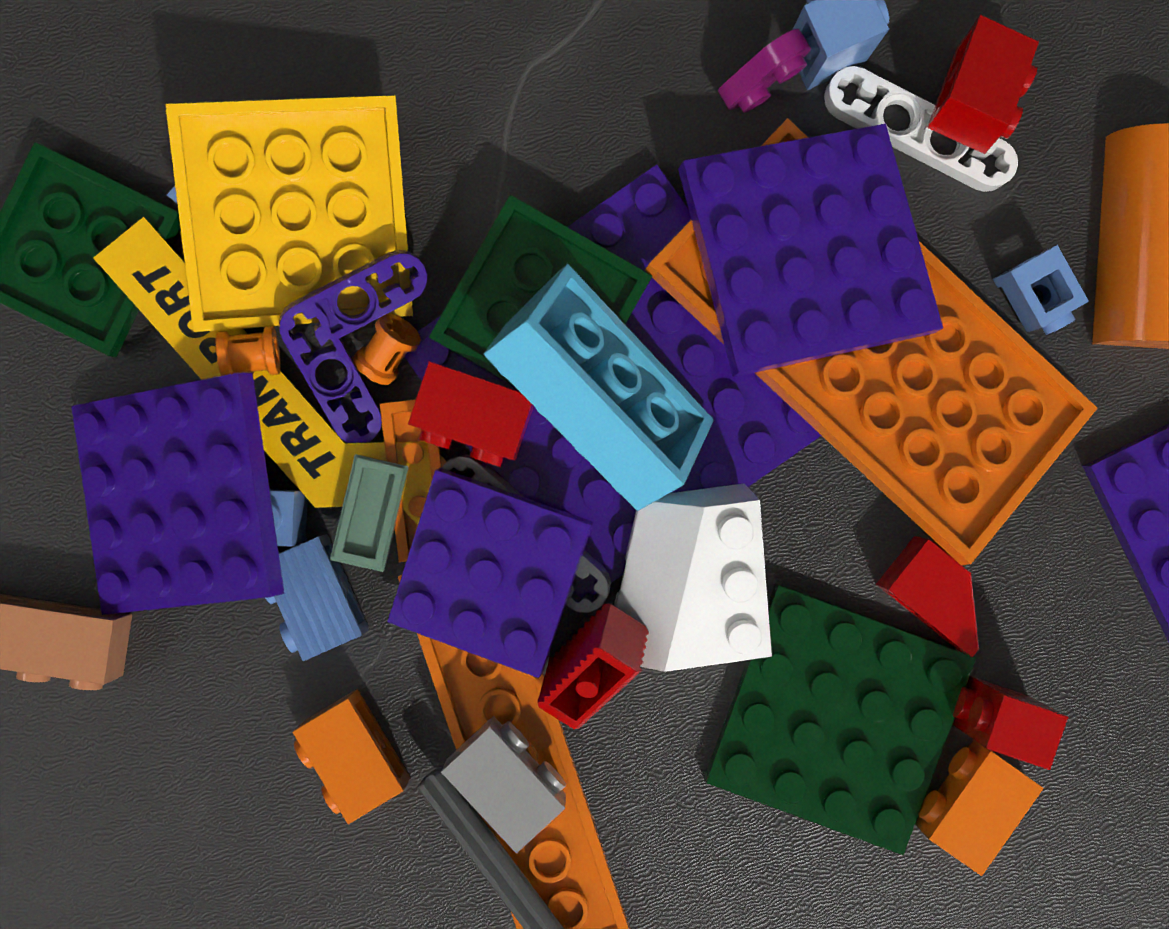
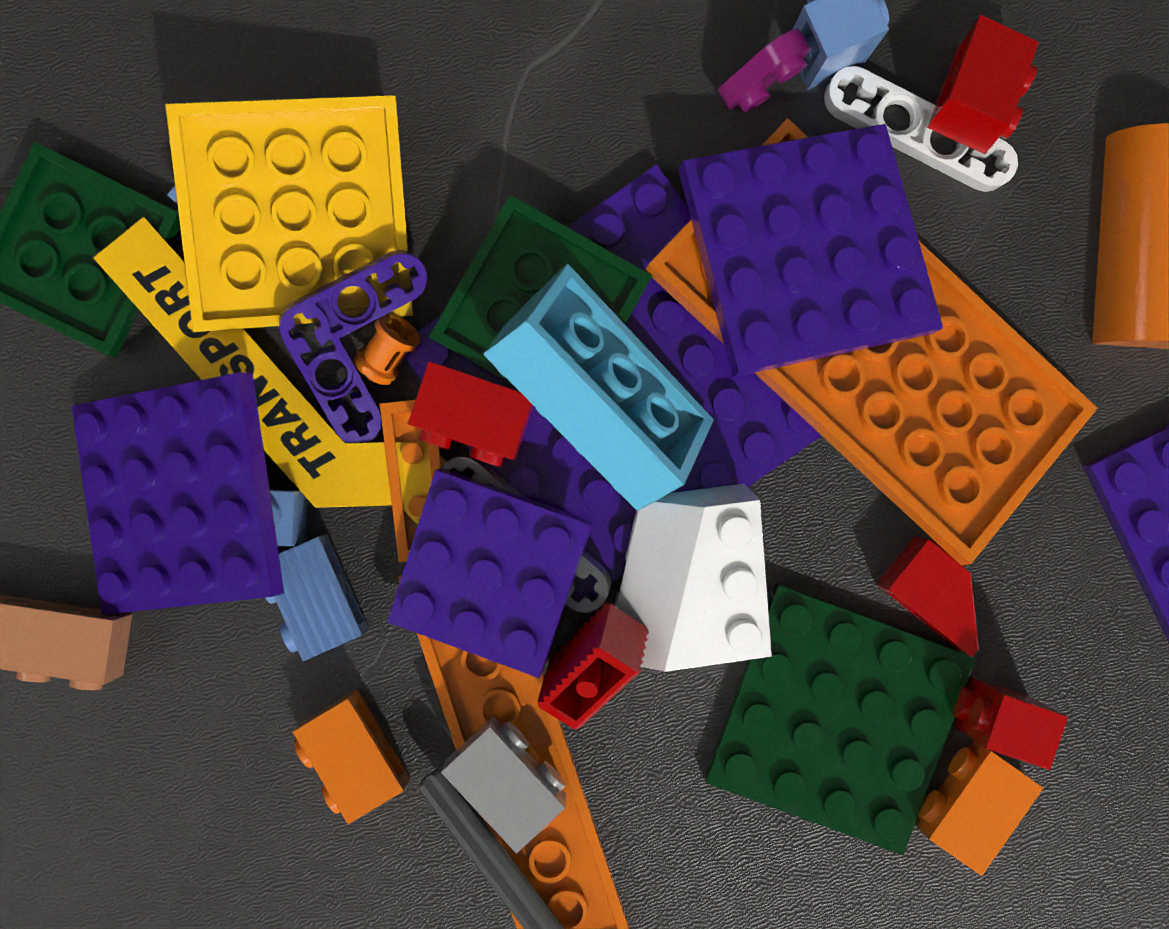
orange bush [216,326,280,376] -> none
sand green tile [330,454,409,572] -> none
medium blue brick [993,245,1089,335] -> none

